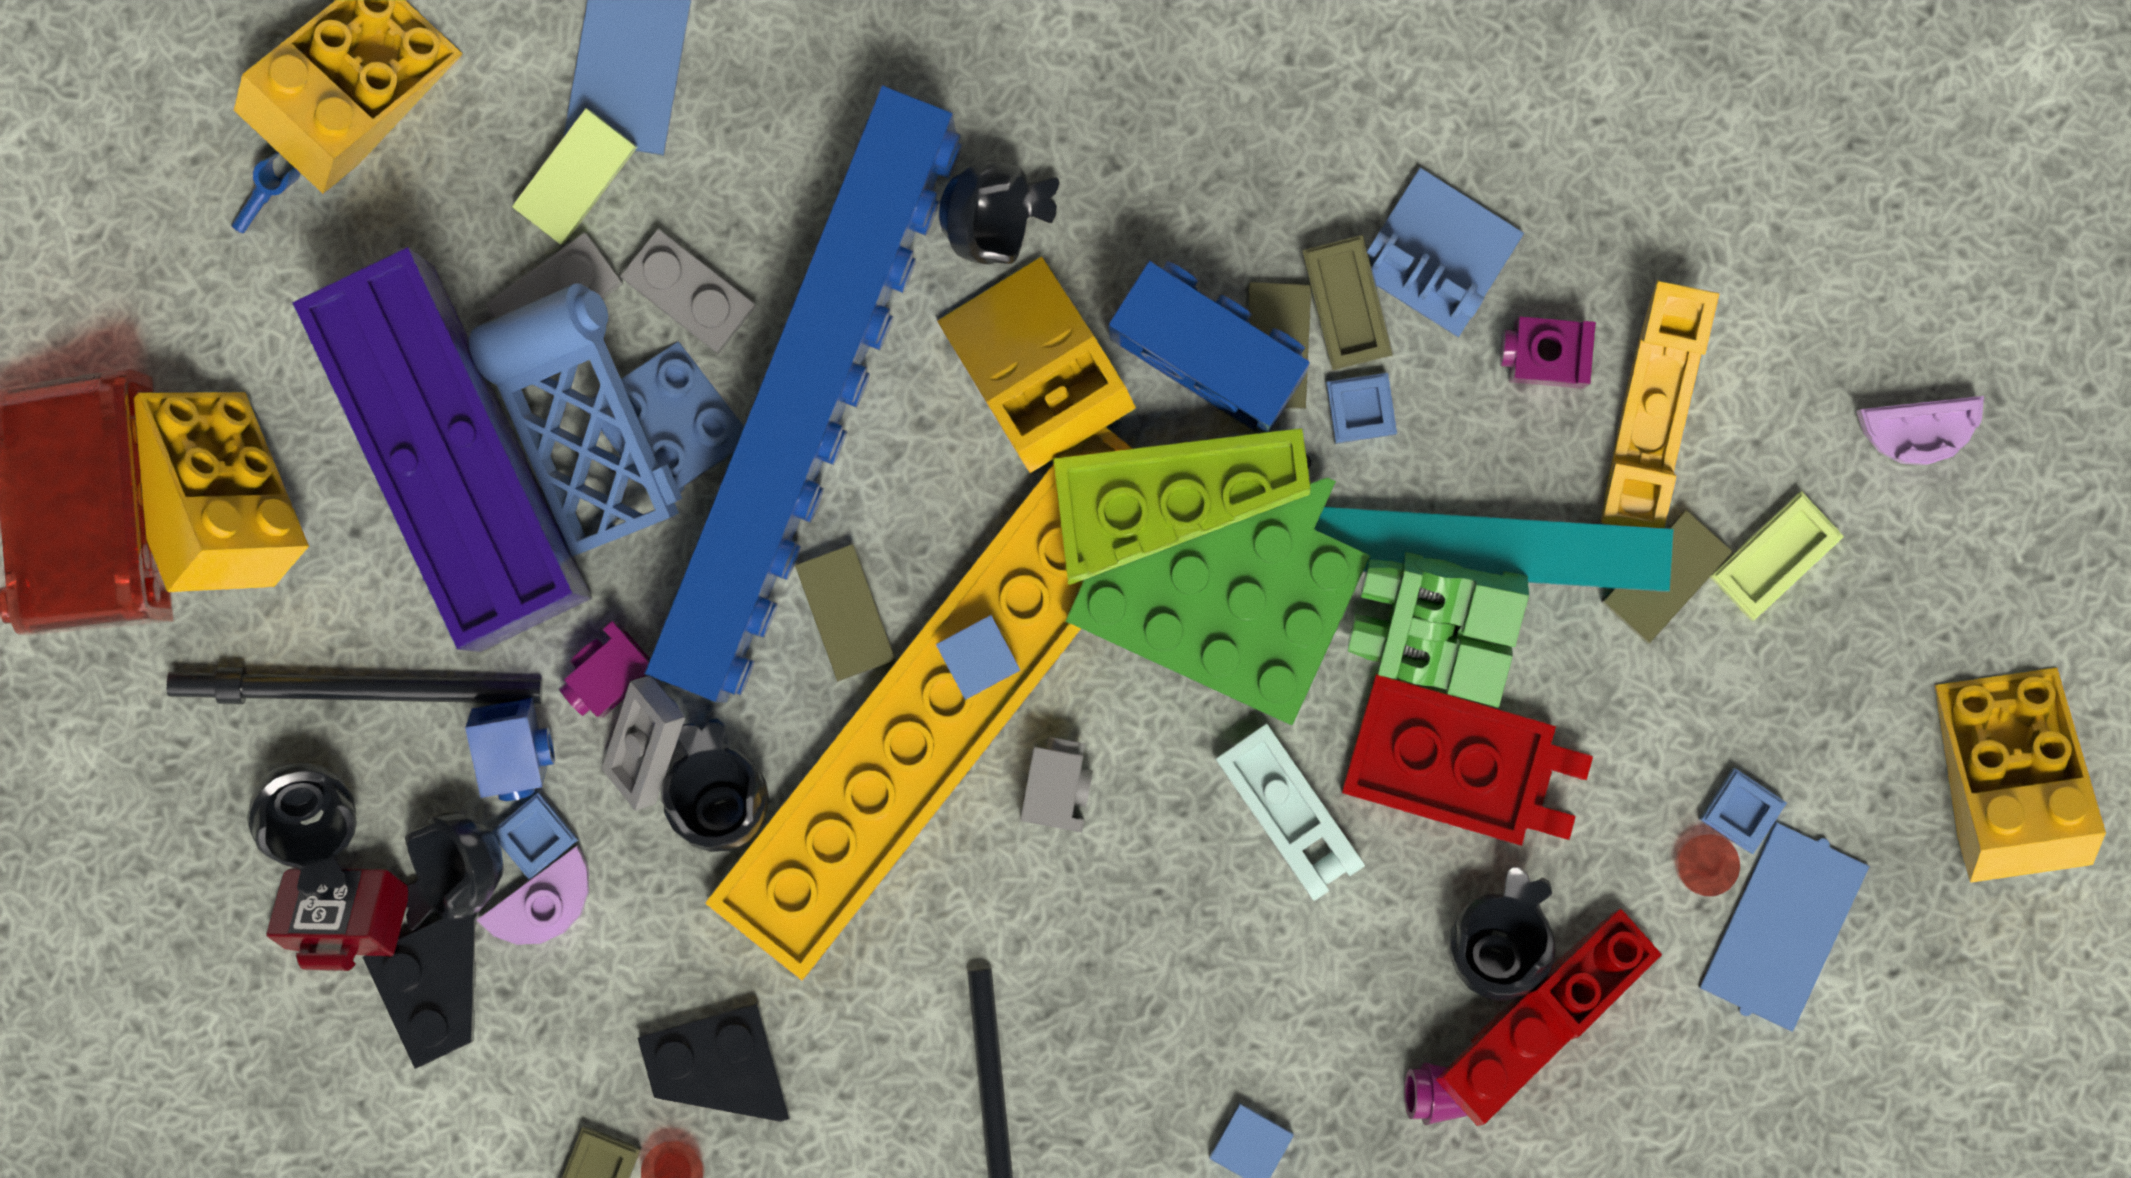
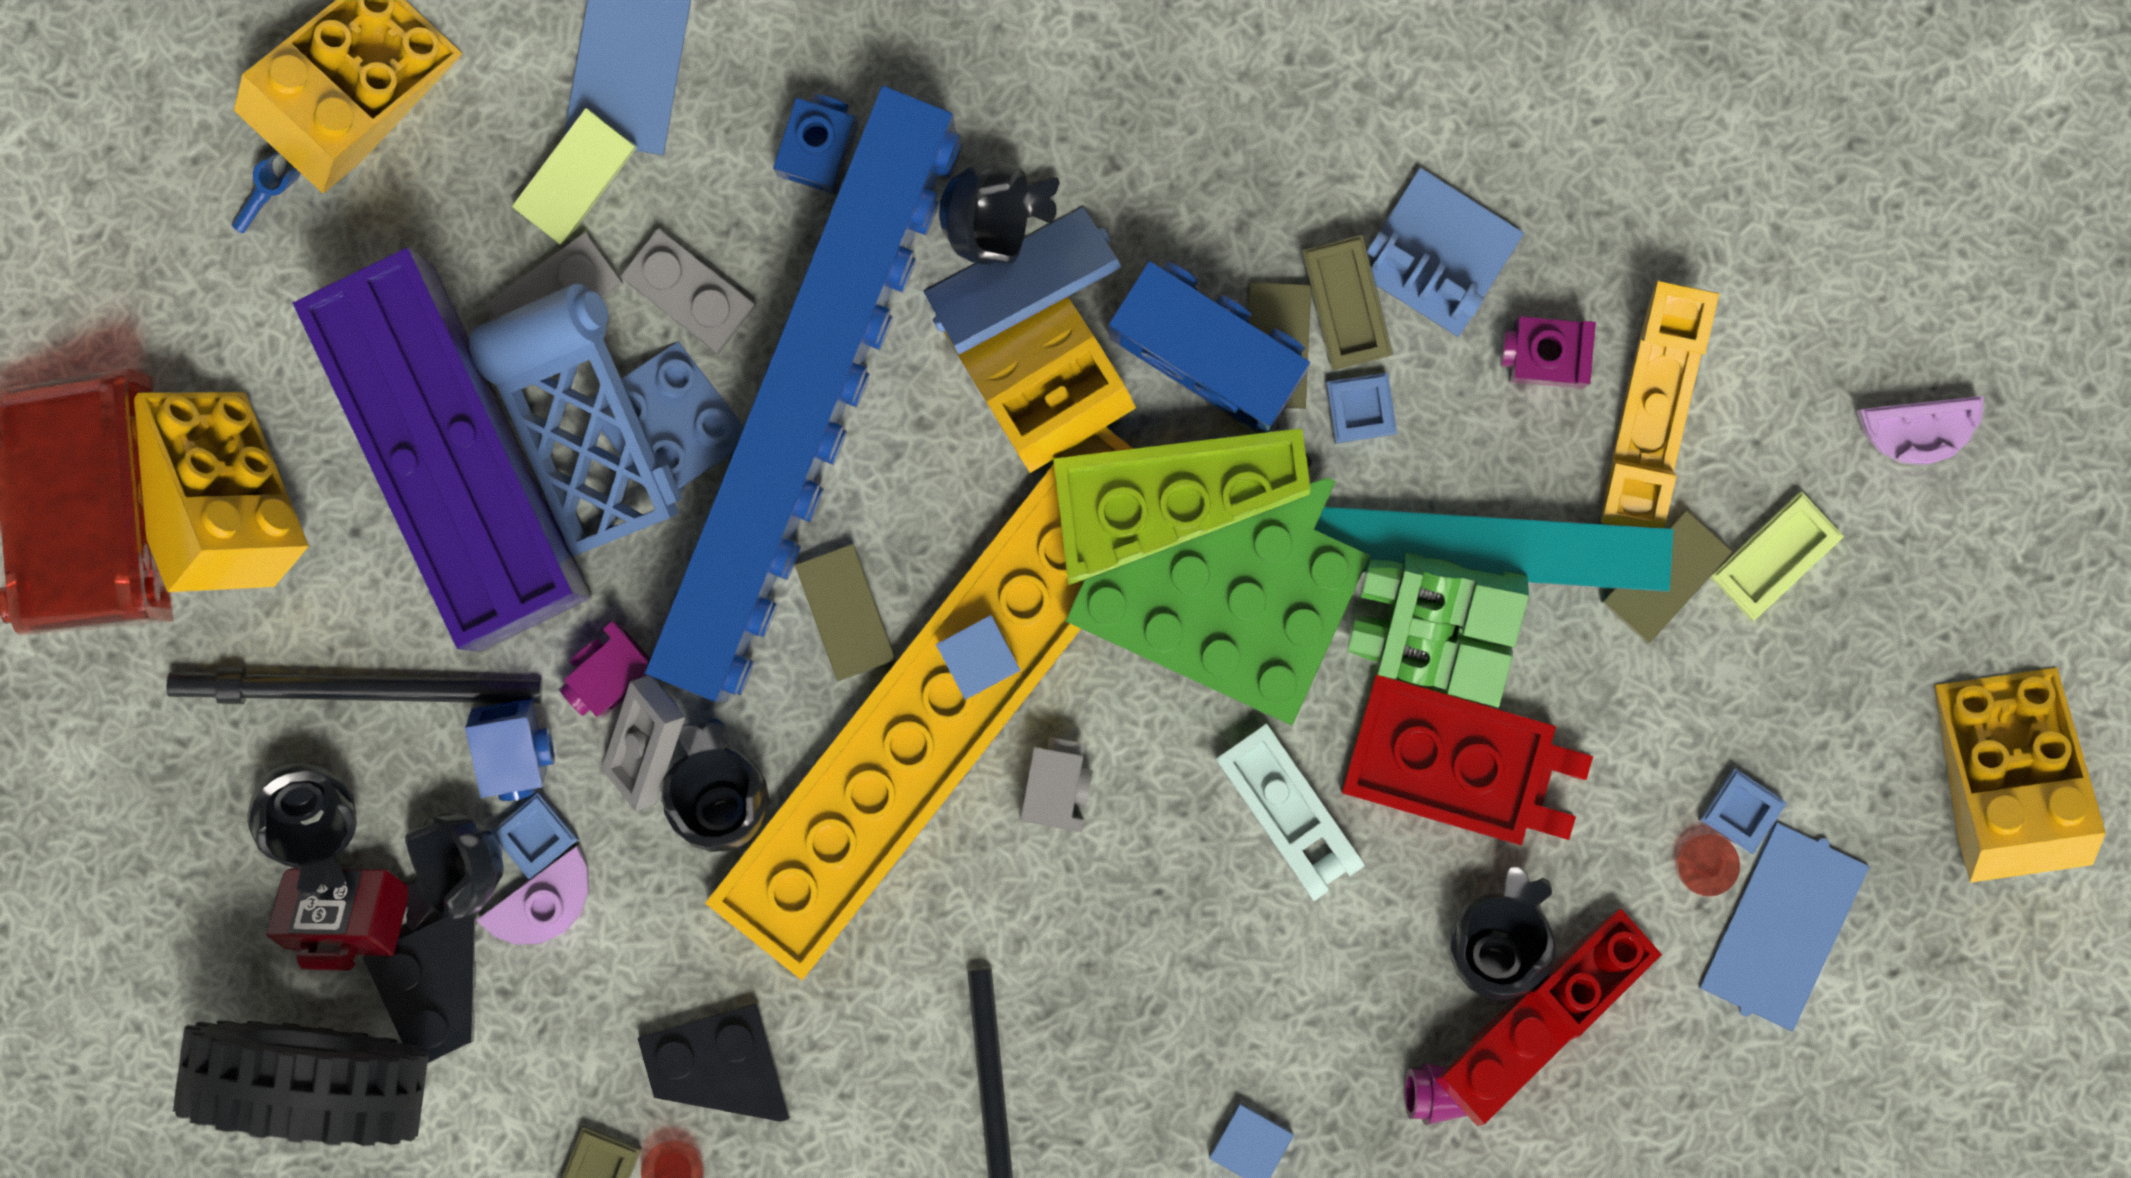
none -> black tyre [172,1020,429,1146]
none -> blue brick [773,94,859,195]
none -> medium blue piece [924,207,1121,354]

